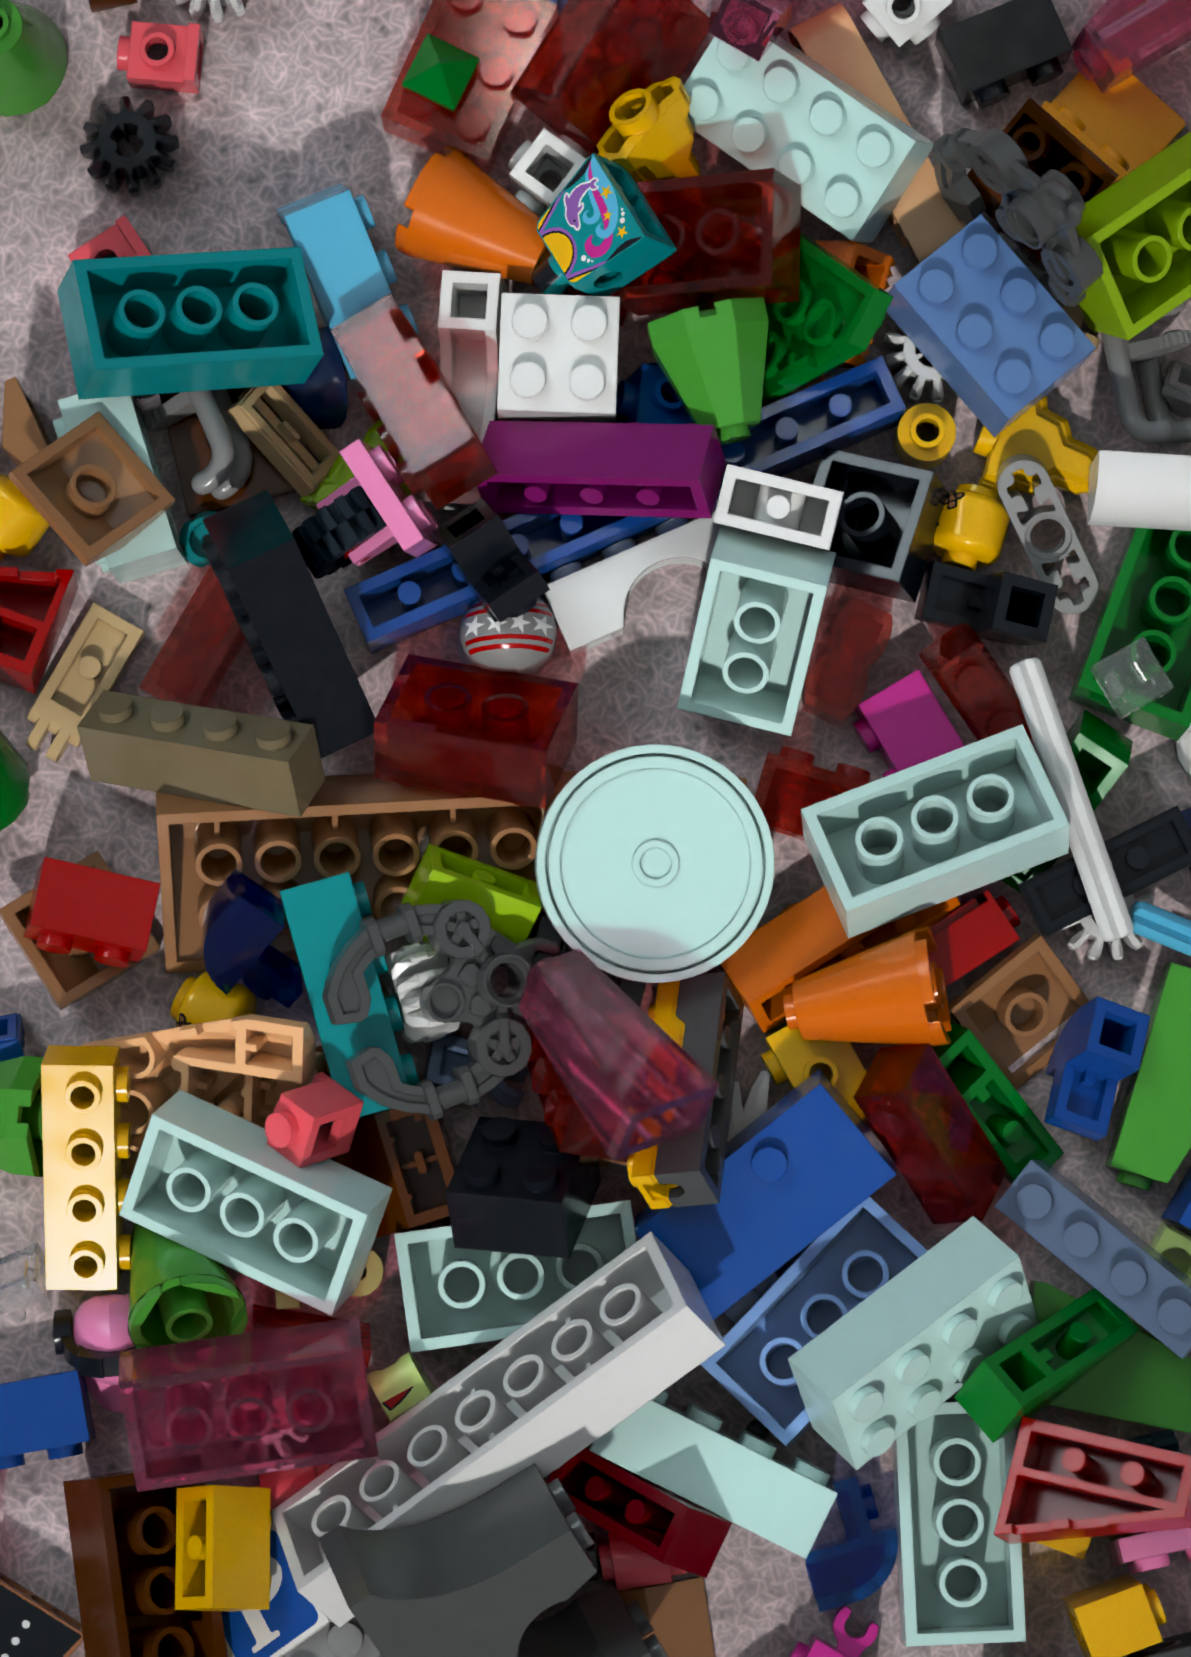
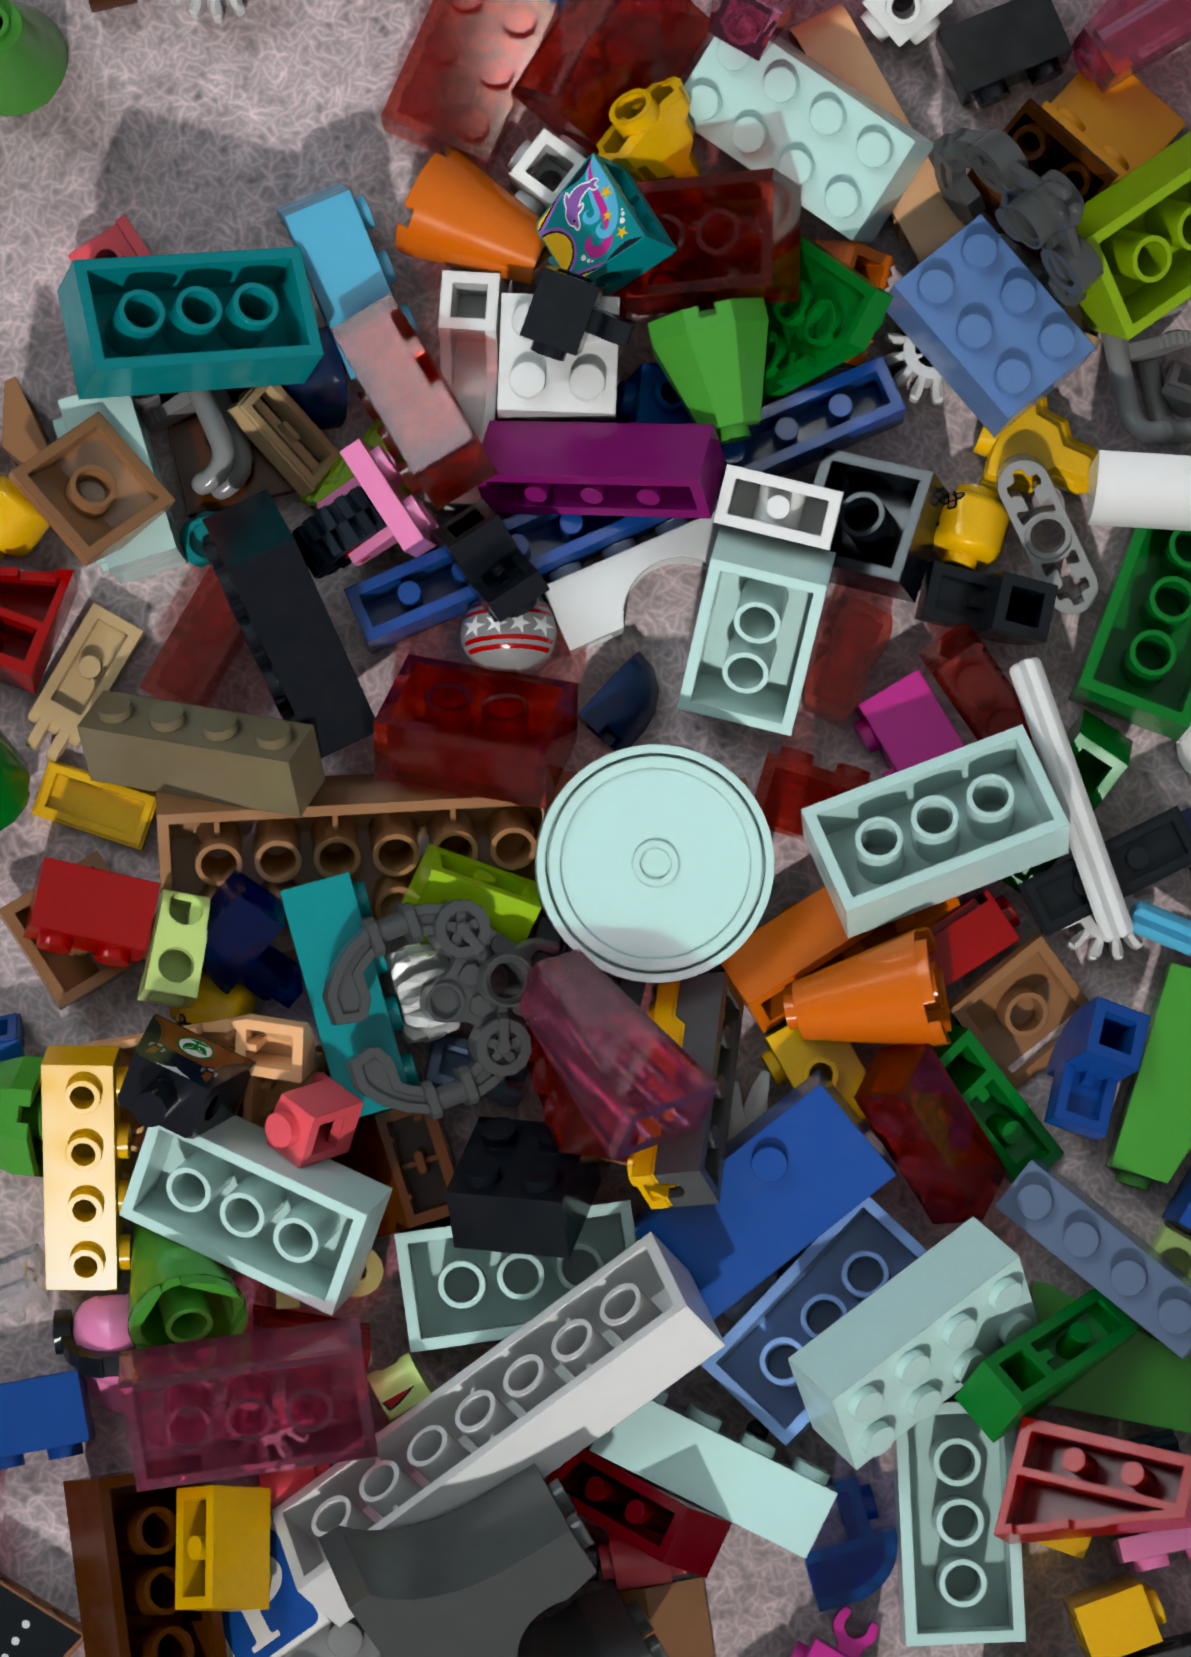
black gear [80,96,180,197] -> none
coral brick [117,21,205,94] -> none
green slope [401,33,480,112] -> none
yellow brick [894,403,956,470] -> none
clear tile [1090,636,1174,720] -> none
none -> yellow tile [31,759,156,851]
none -> black torso [116,1014,256,1139]
none -> yellowish green leg [137,889,210,1008]
none -> black brick [520,264,636,361]
none -> dark blue brick [578,652,659,752]

